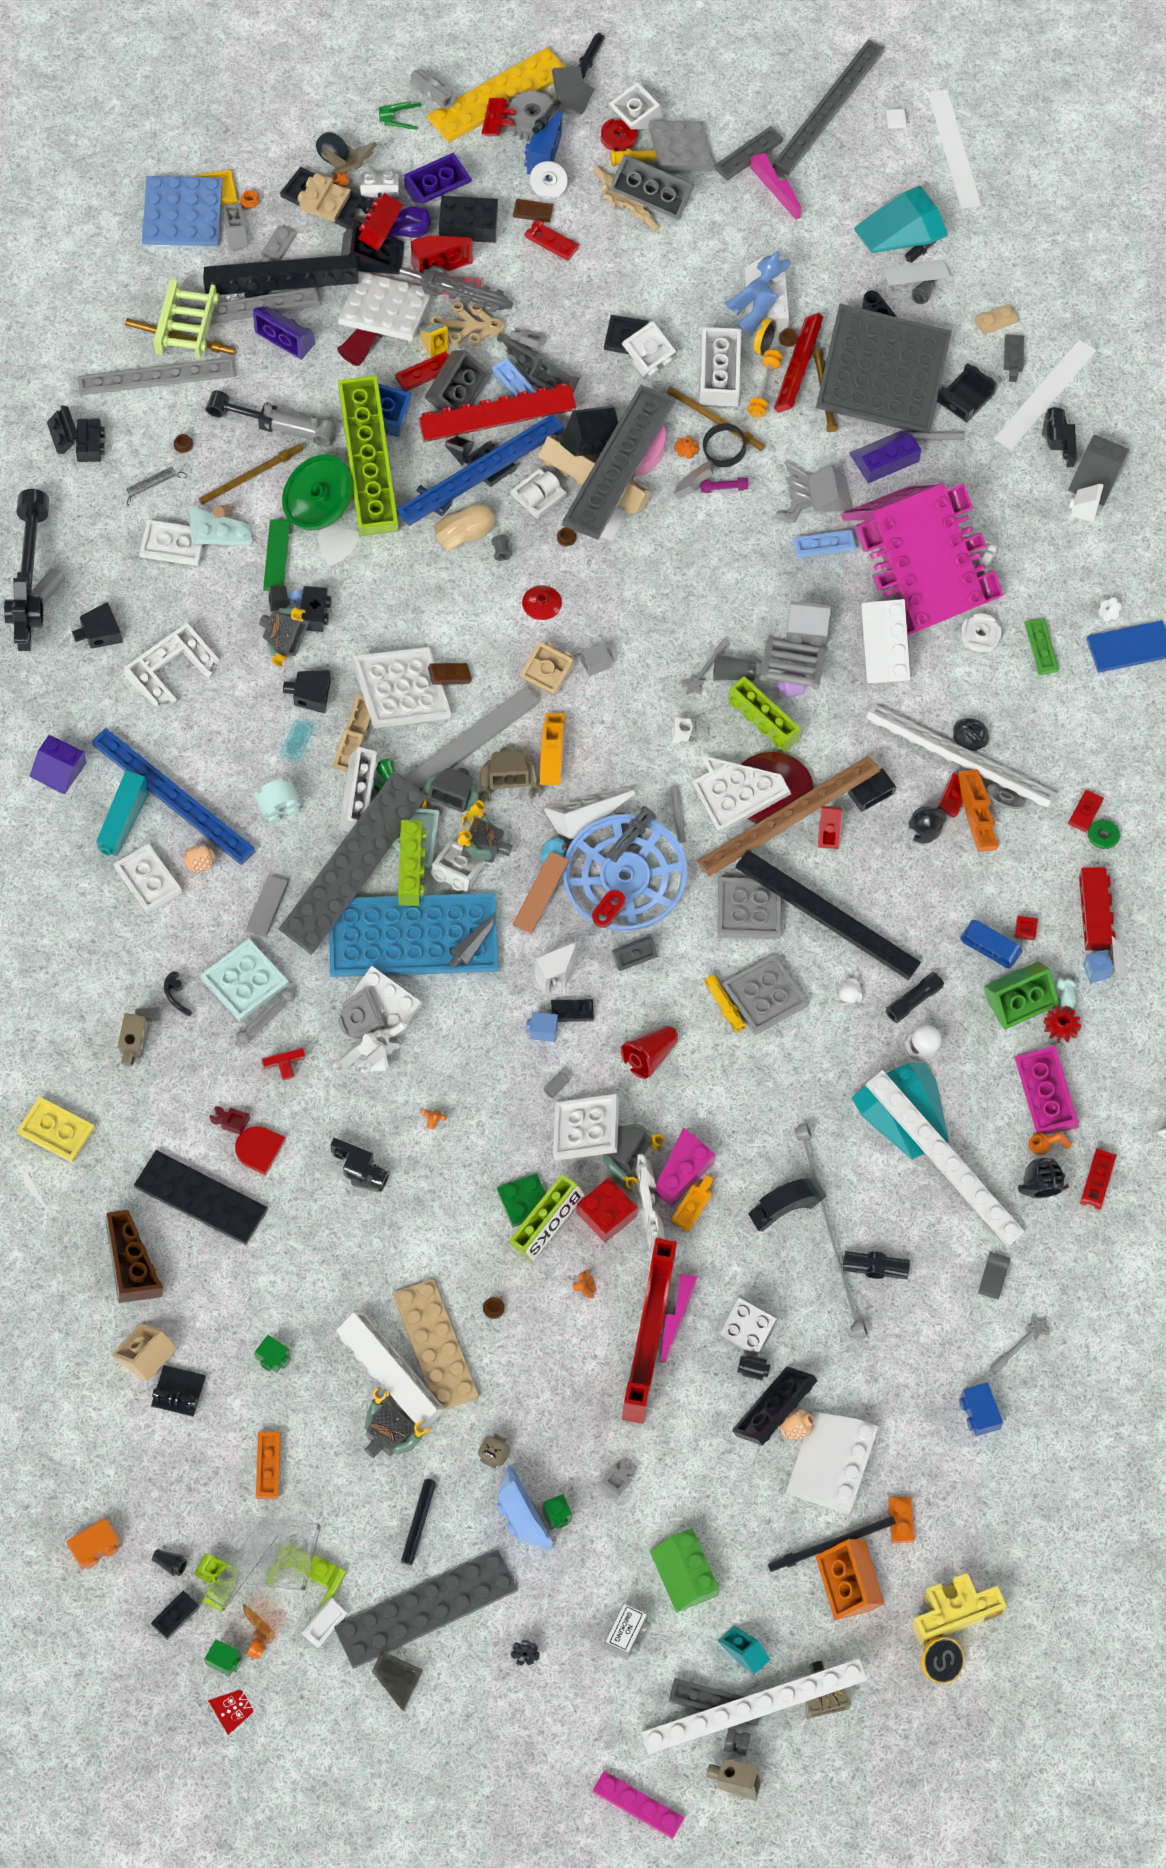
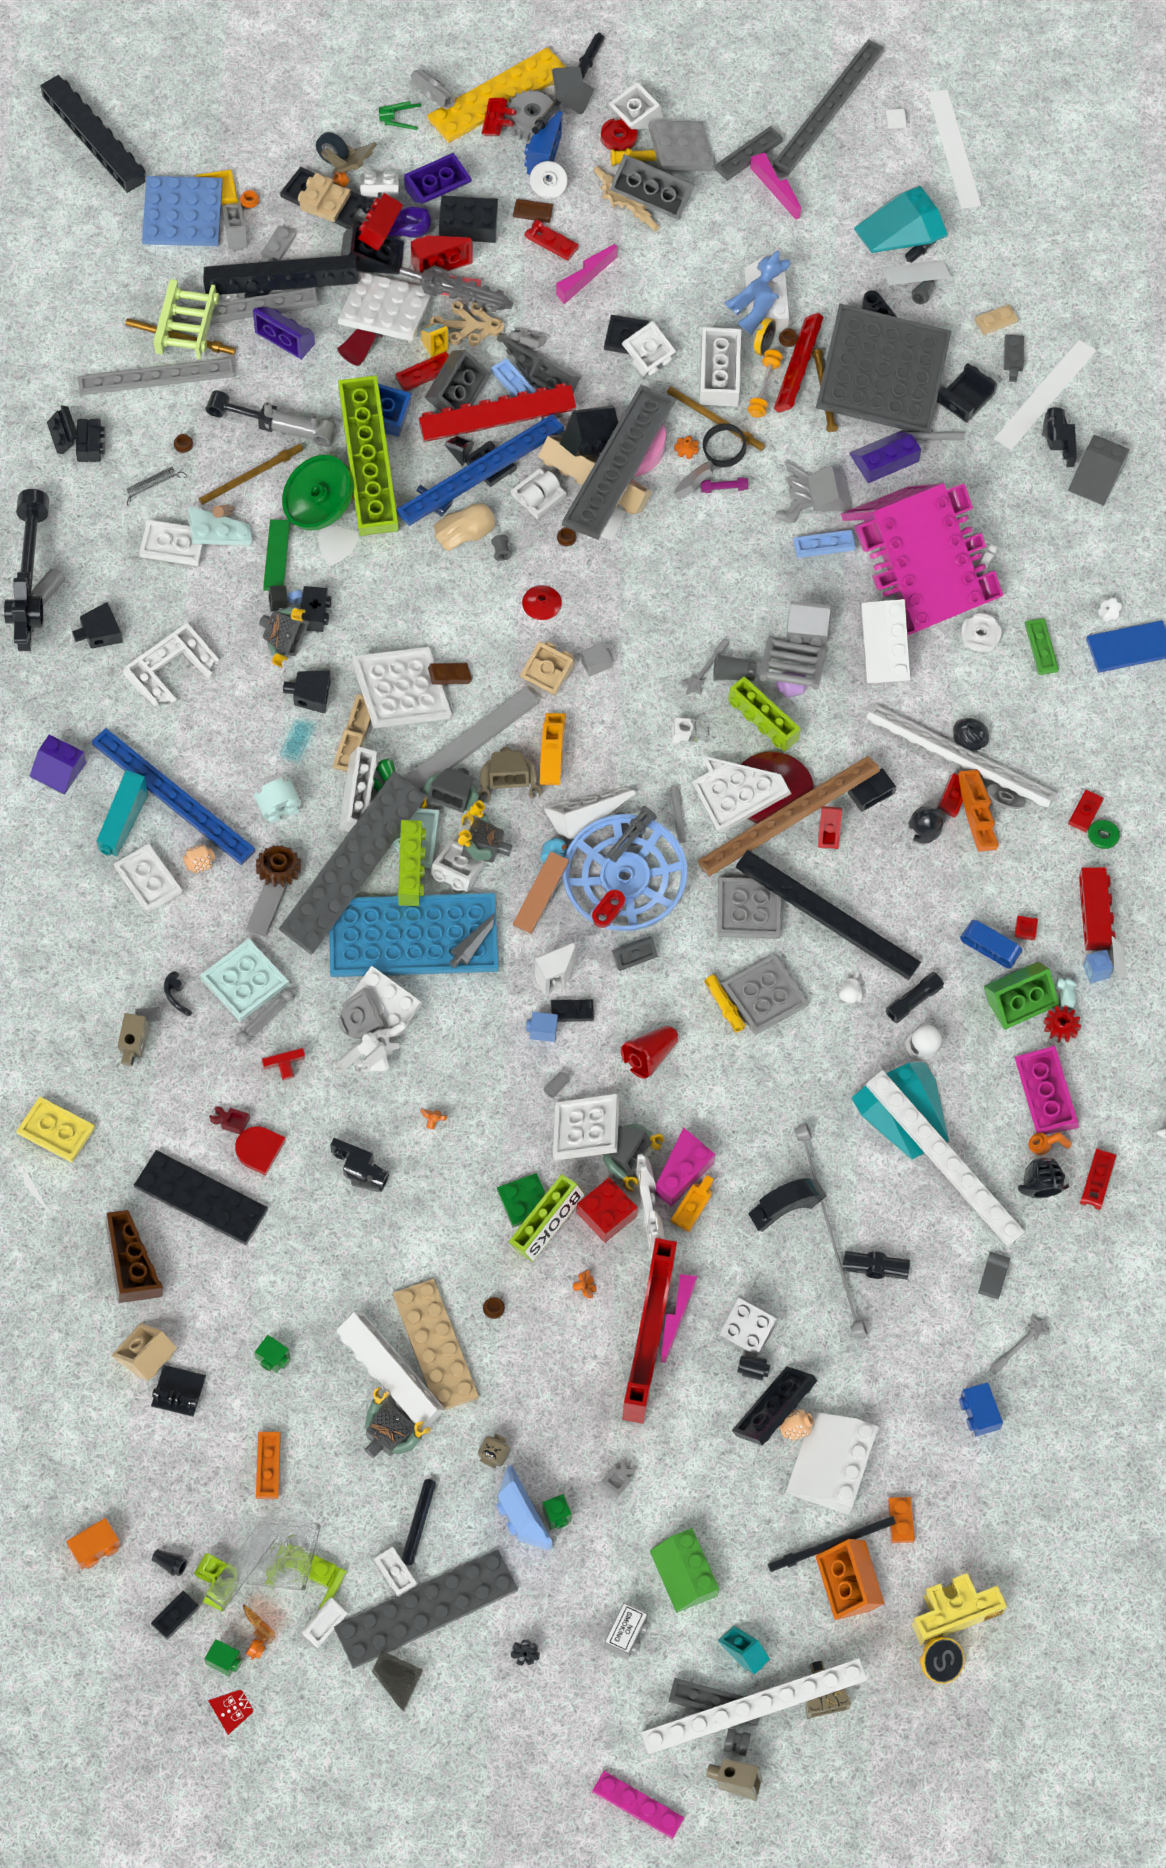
white slope [1069,484,1103,522] -> none
none -> black brick [40,75,146,193]
none -> reddish brown gear [256,845,301,887]
none -> white plate [374,1547,417,1597]
none -> dark pink slope [556,244,617,304]

